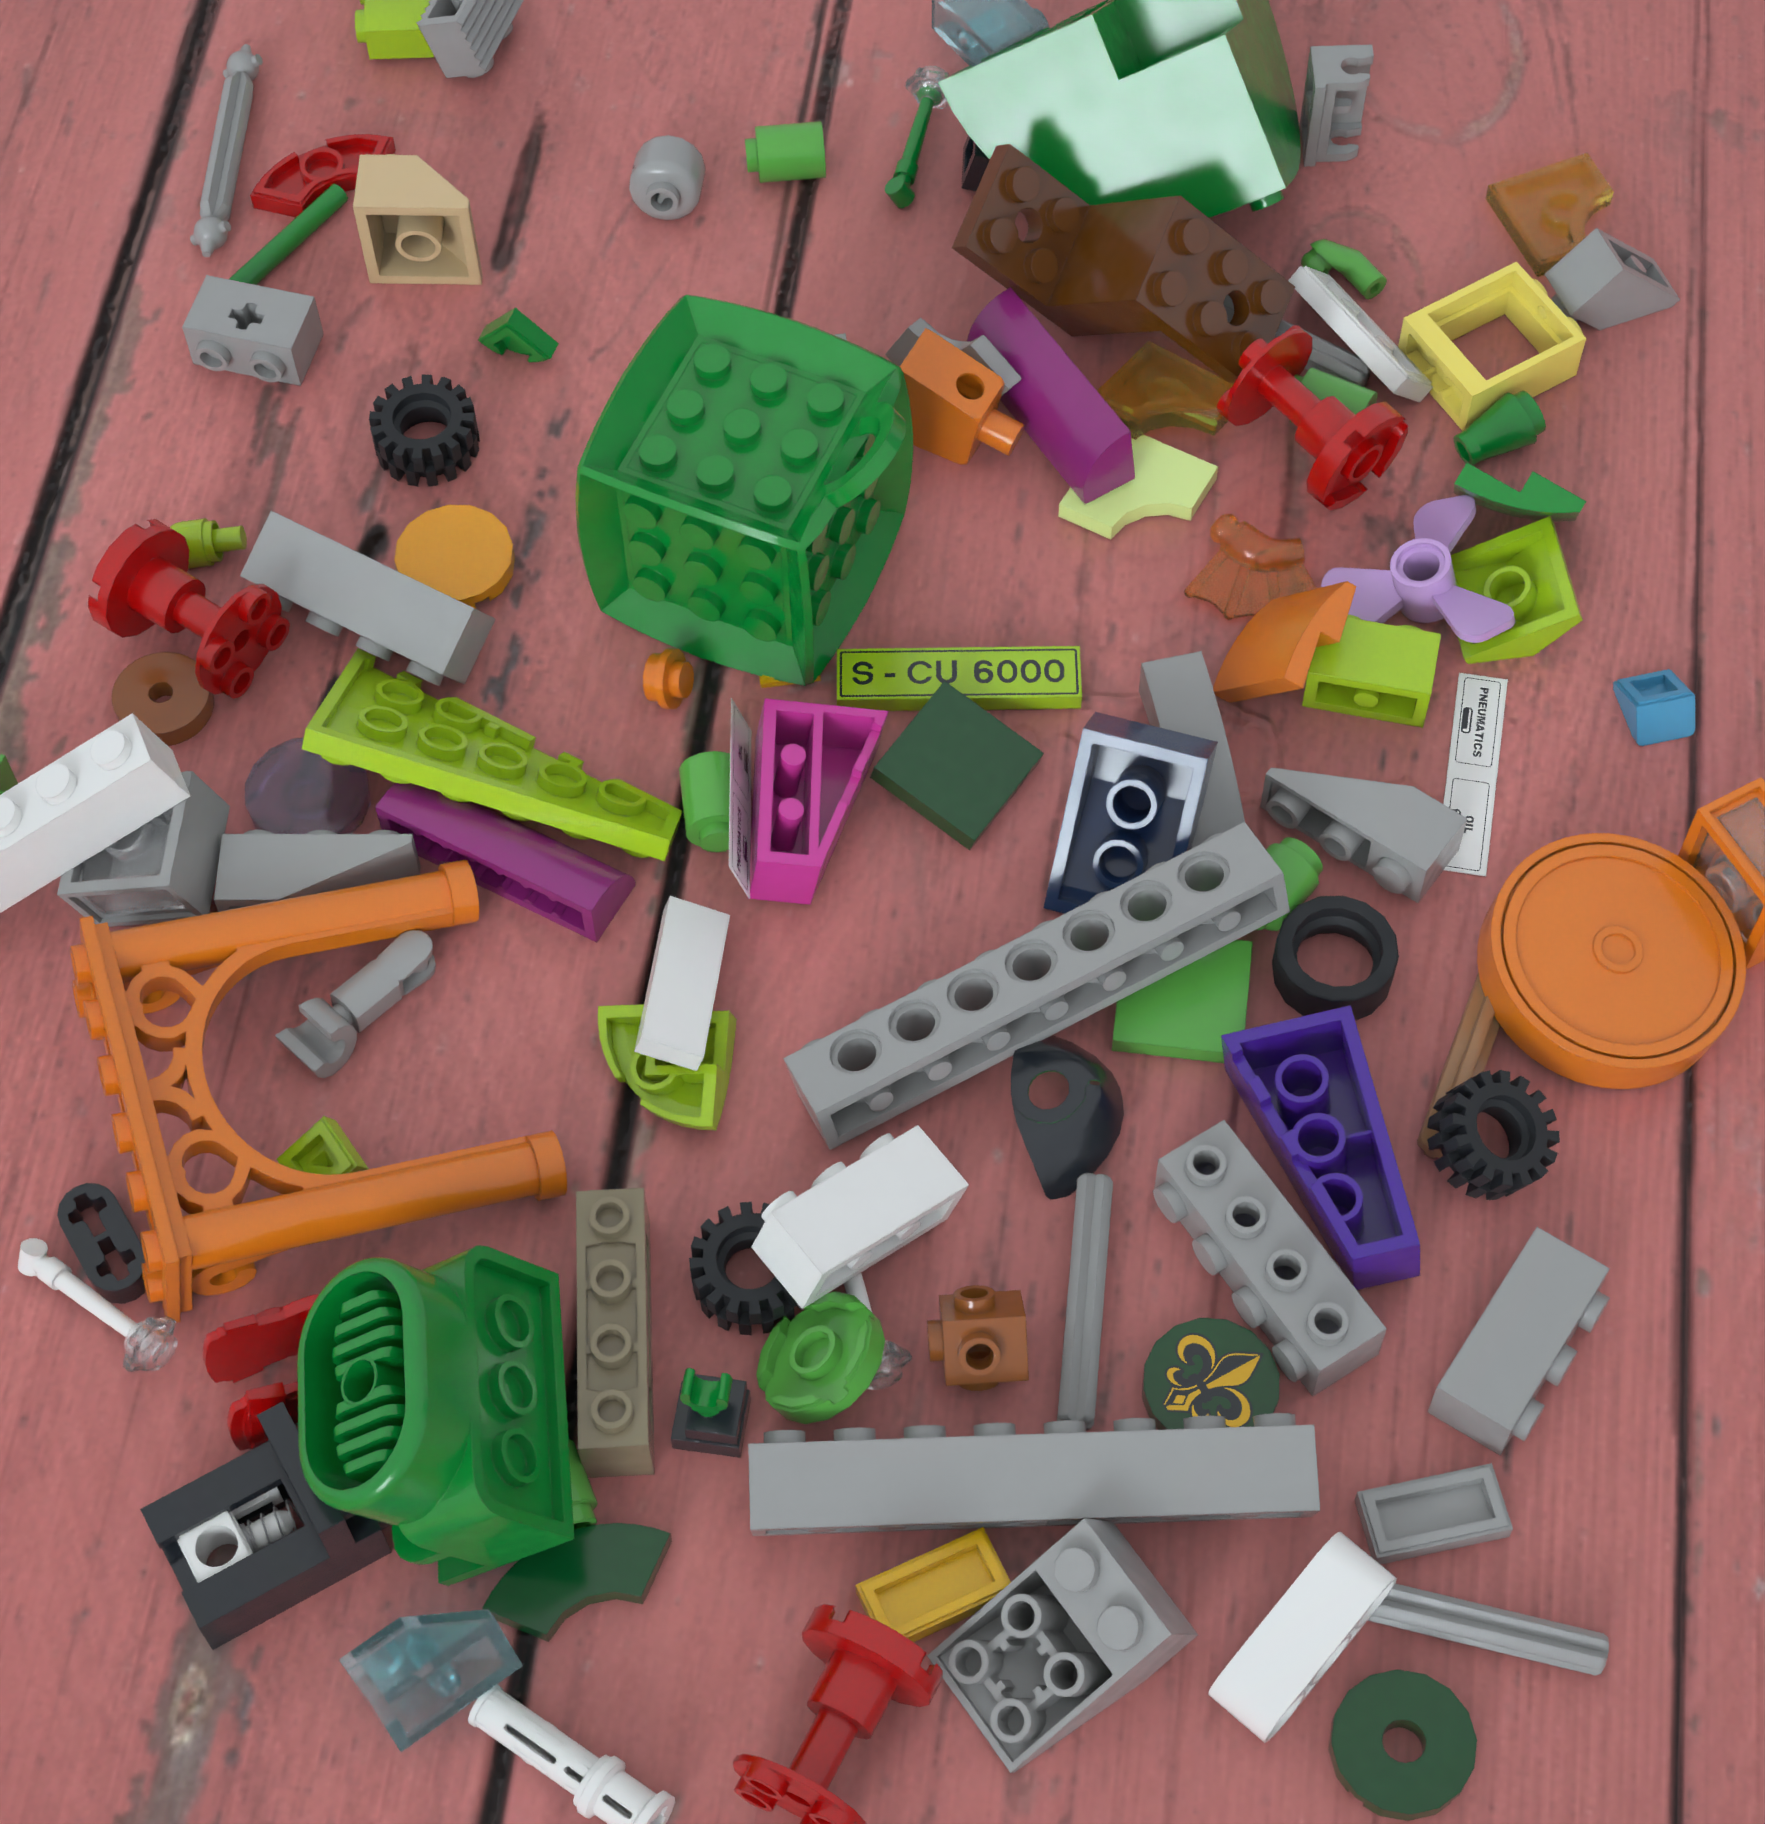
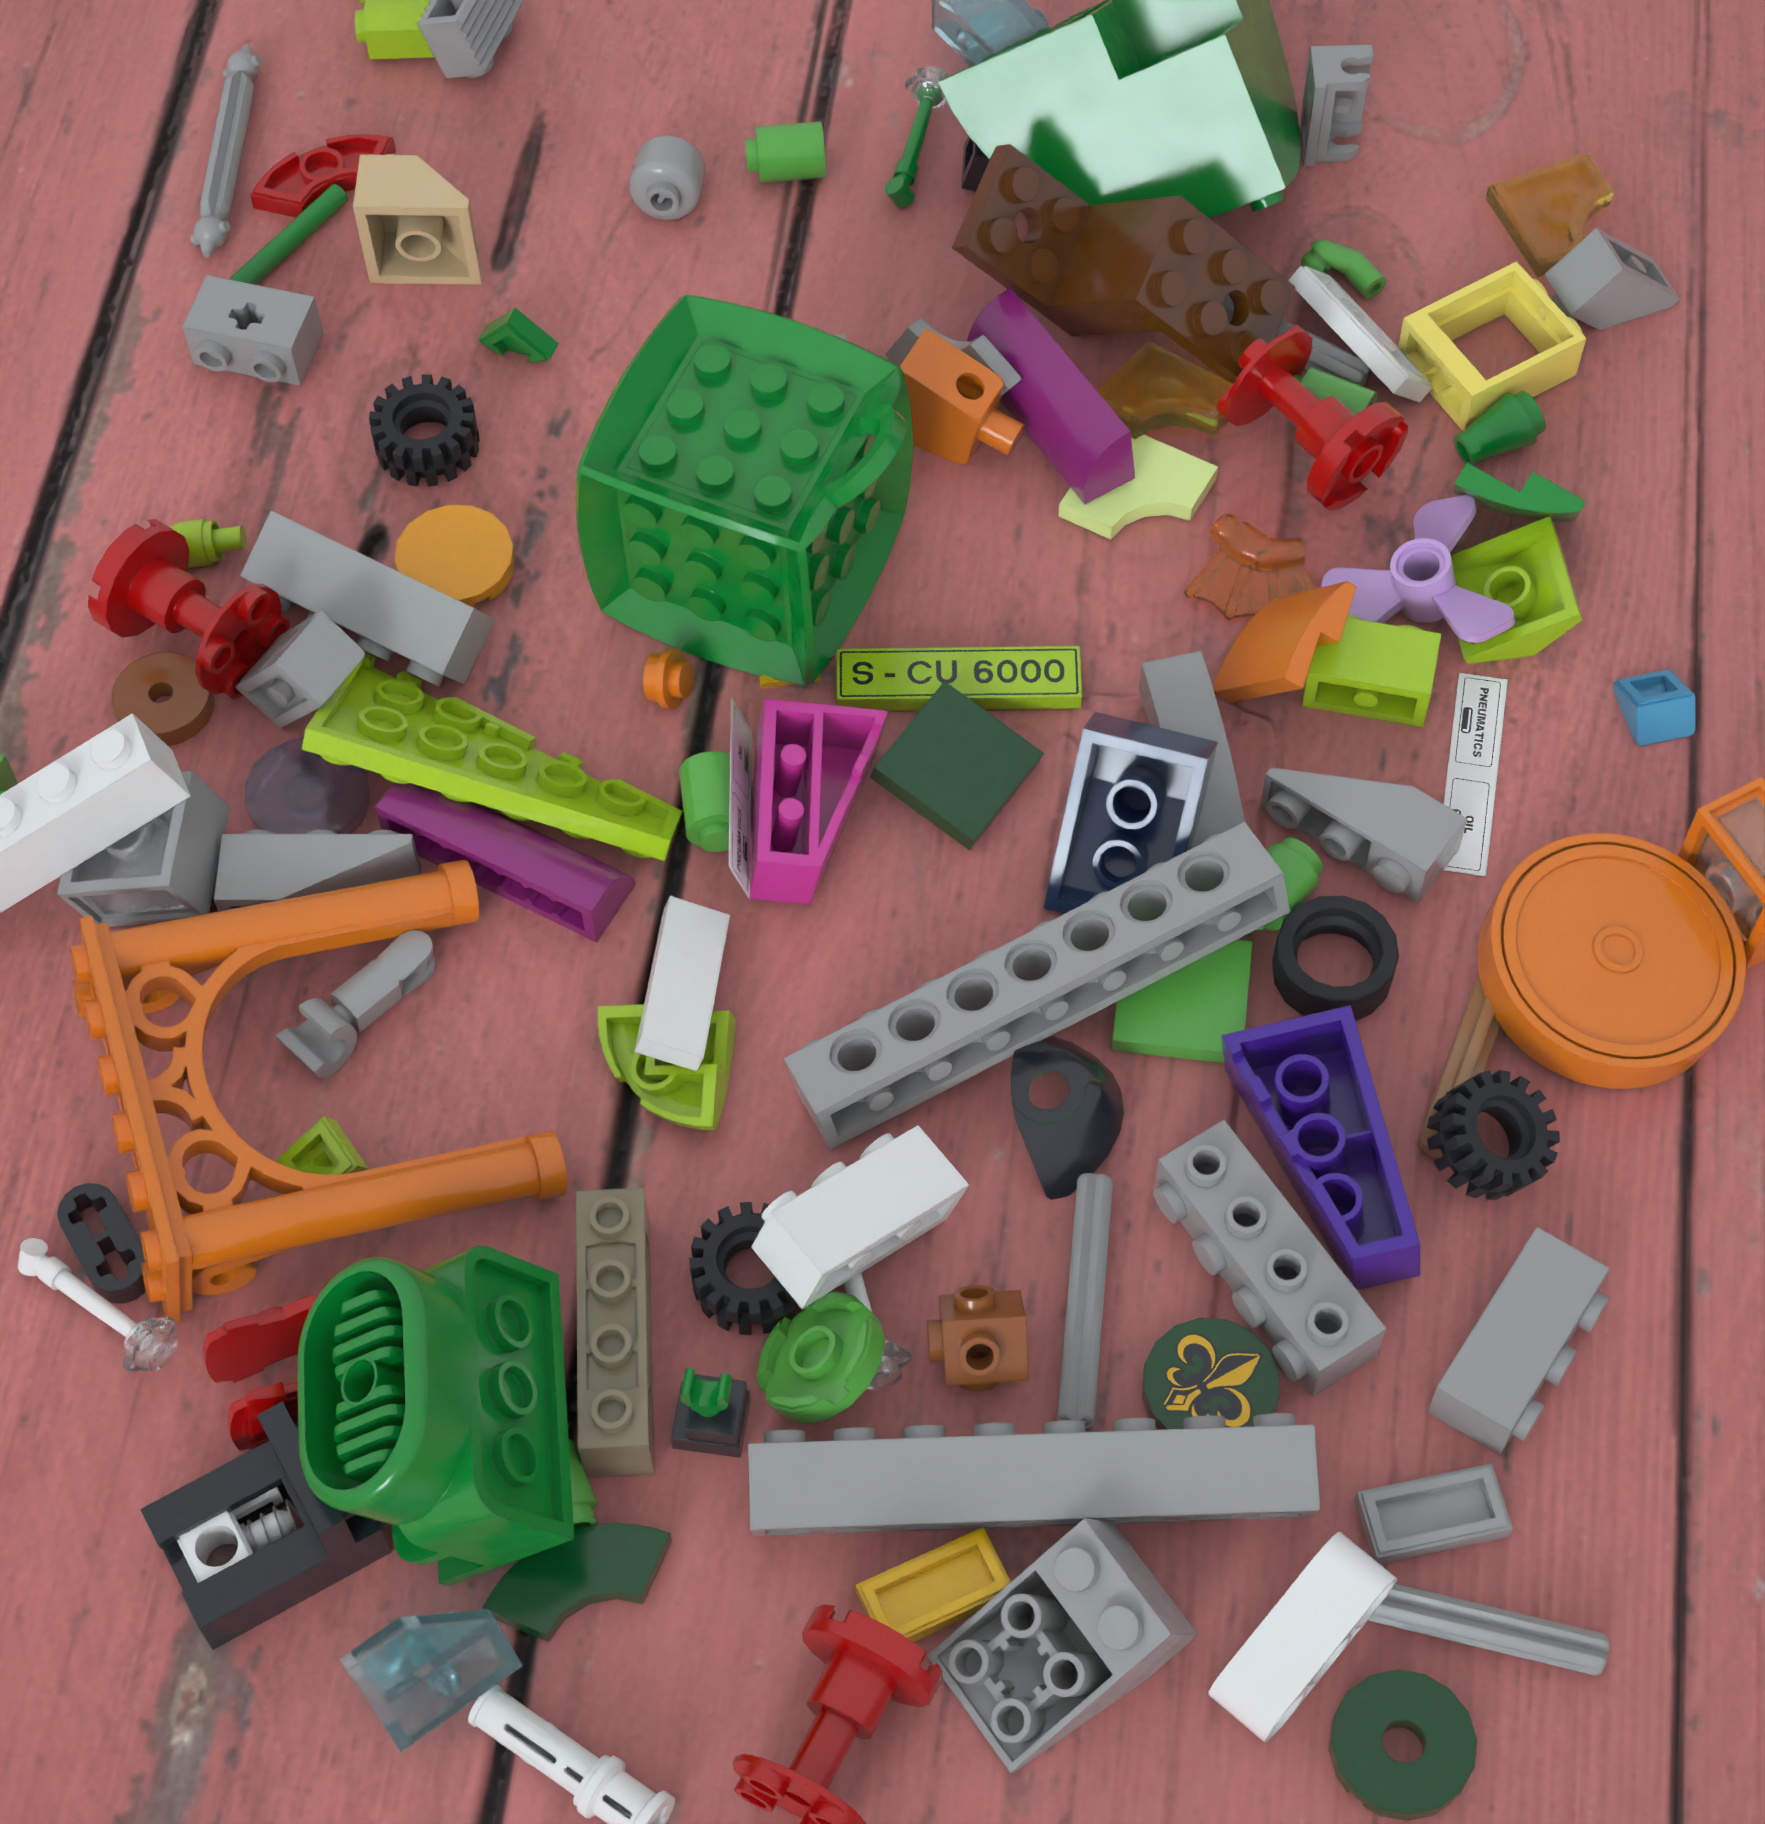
none -> light grey panel [235,611,365,729]

